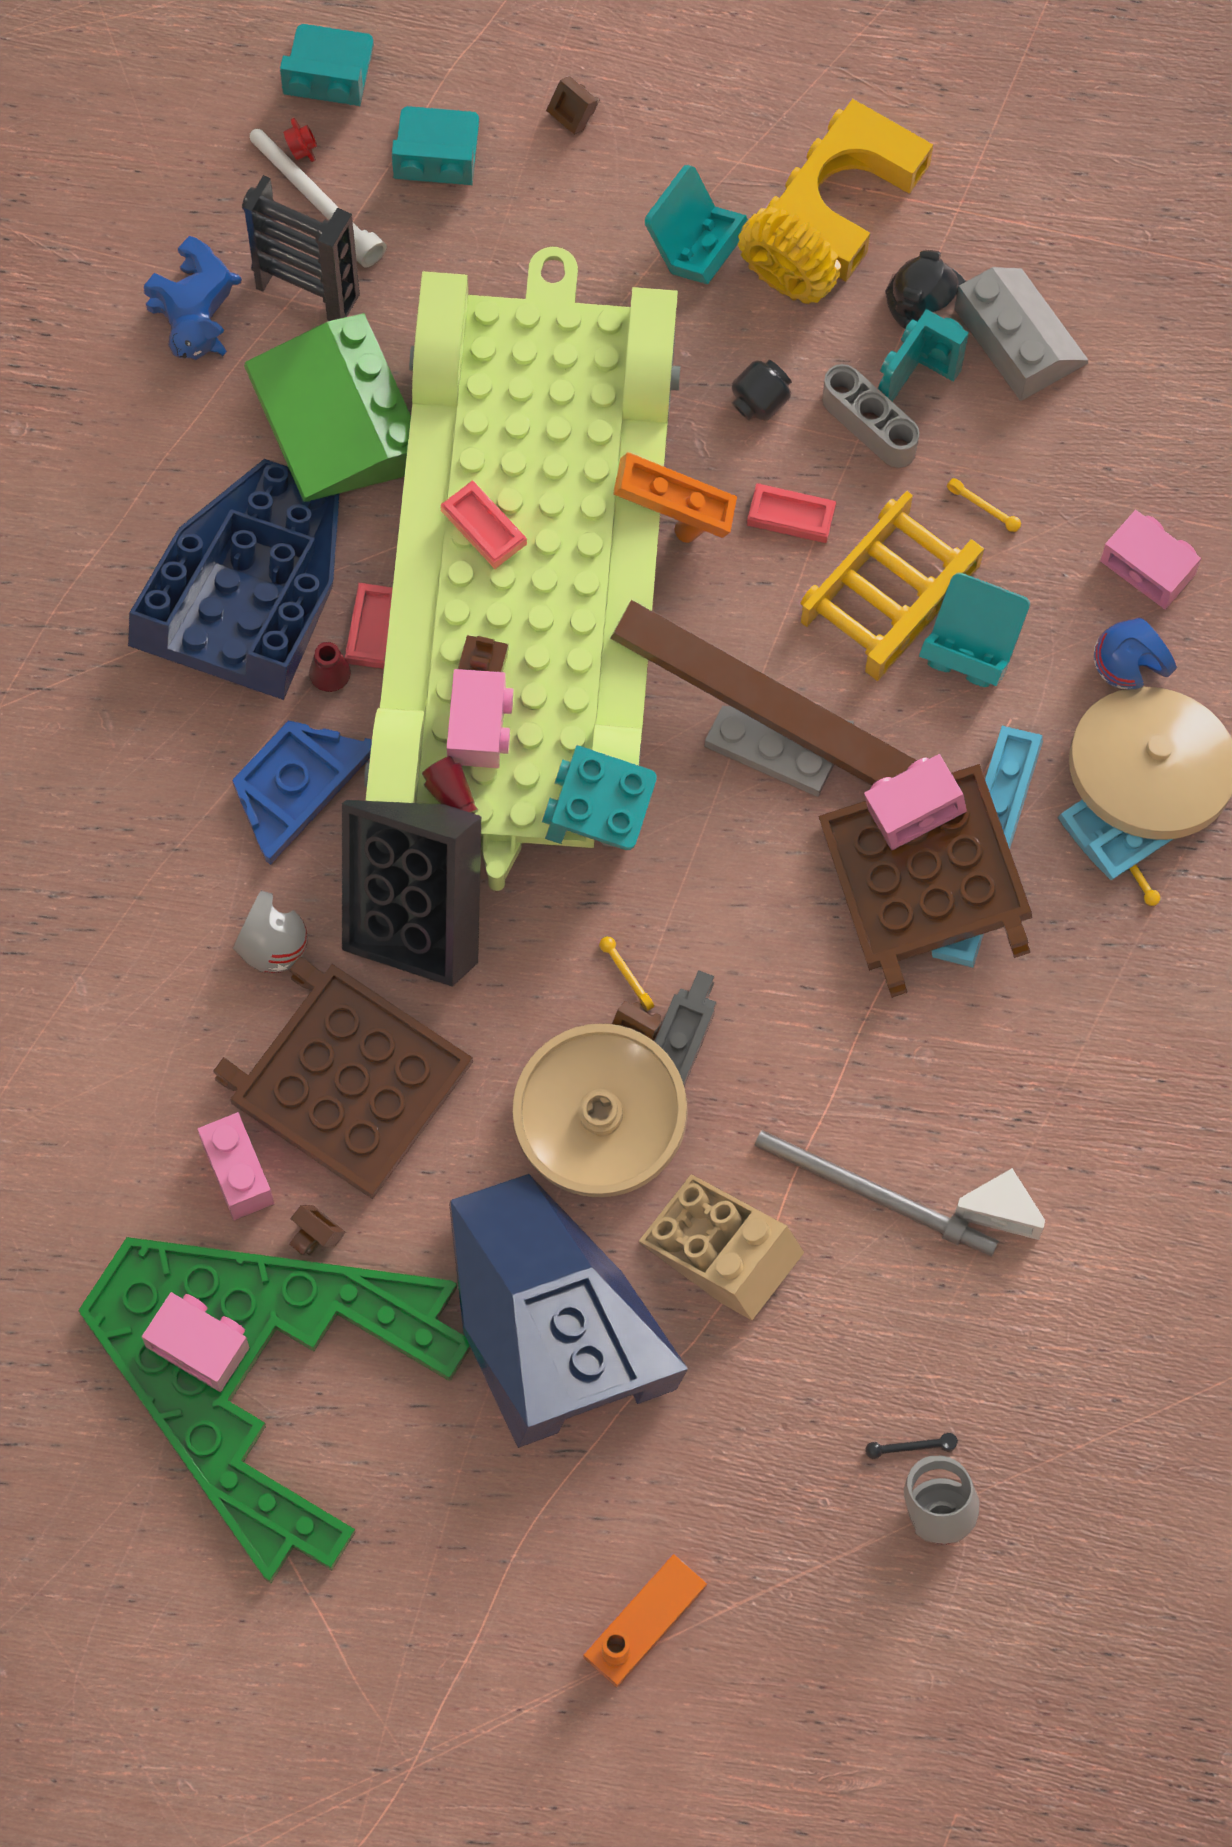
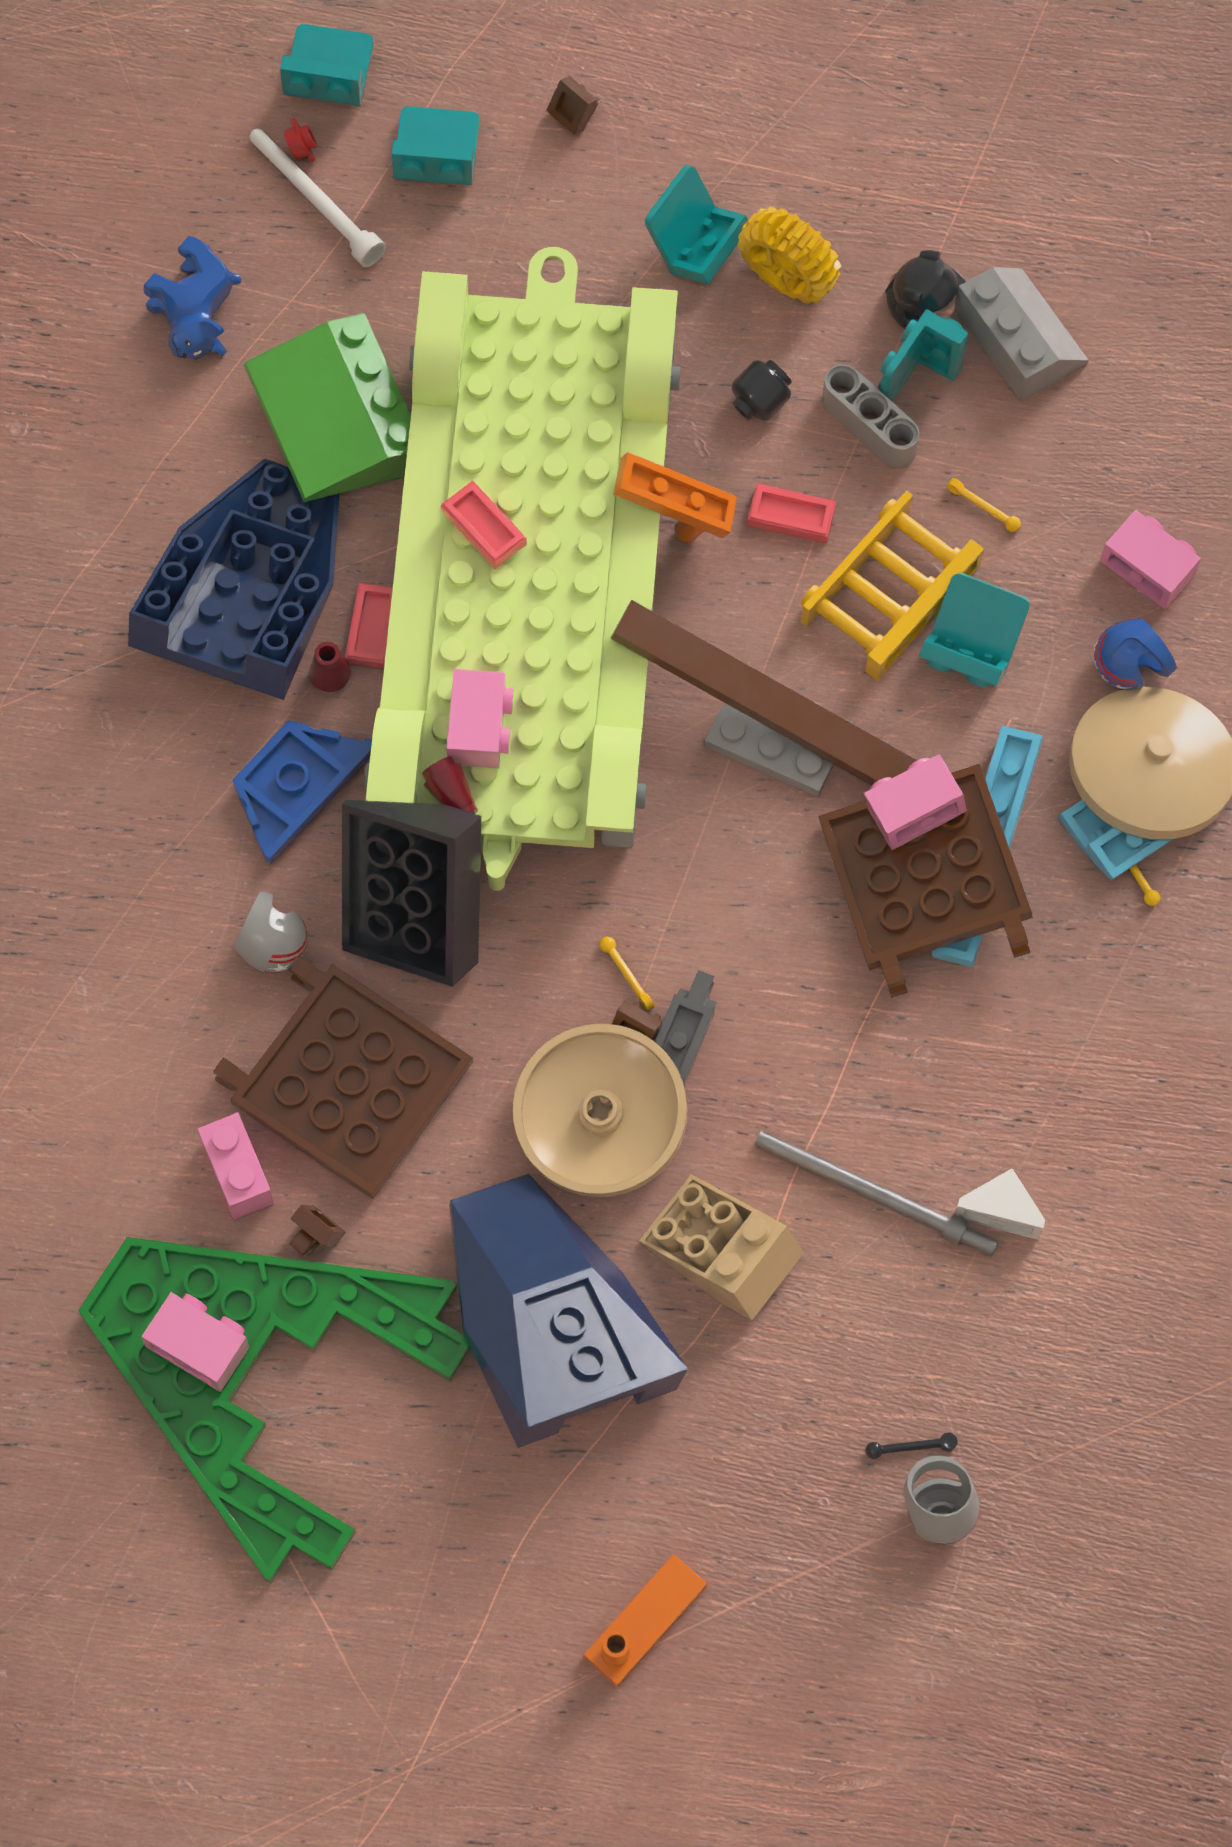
black fence [242,175,360,321] -> none
reddish brown tile [458,635,509,672] -> none
teal bracket [542,745,657,850] -> none
yellow arch [766,98,933,282] -> none

